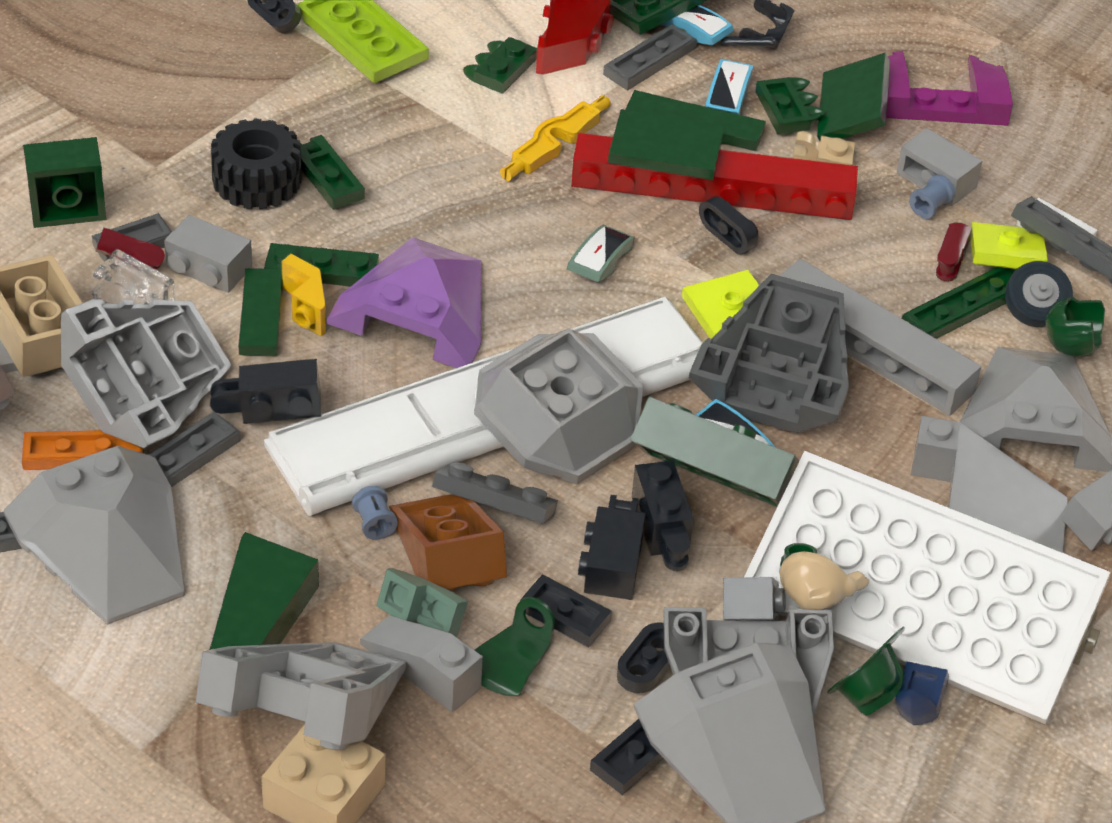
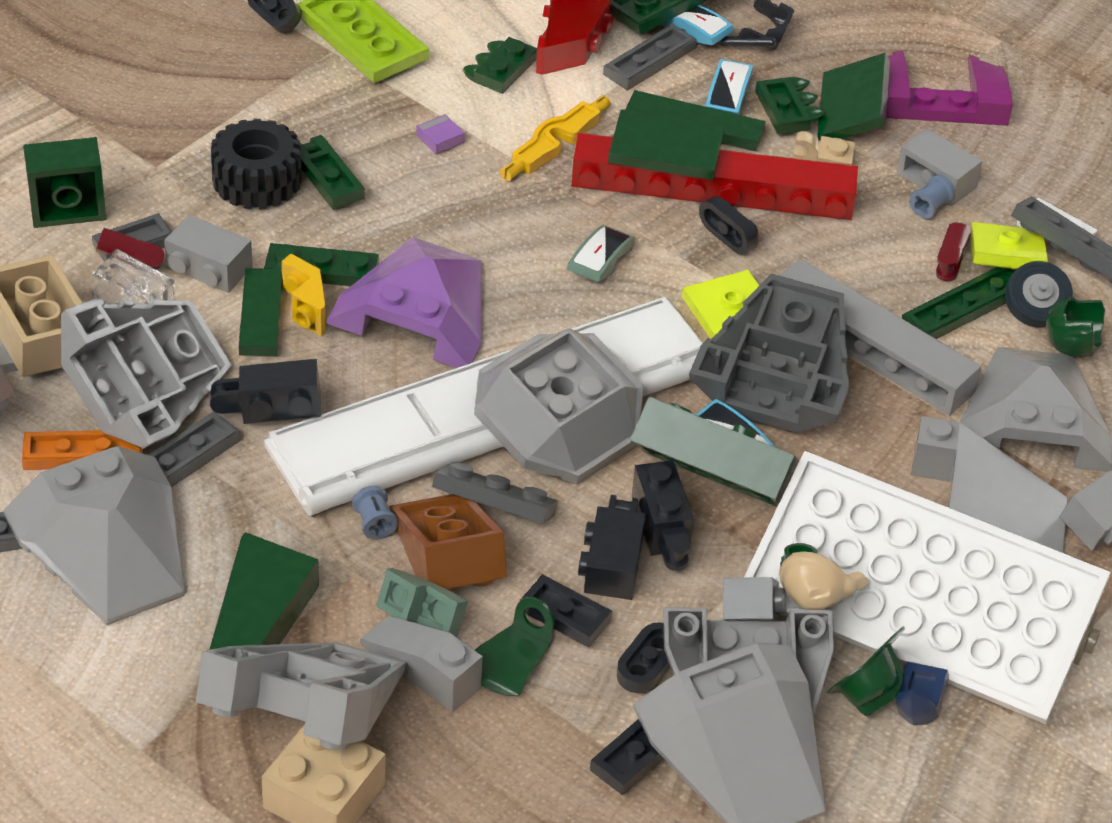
none -> medium lavender tile [416,114,465,154]

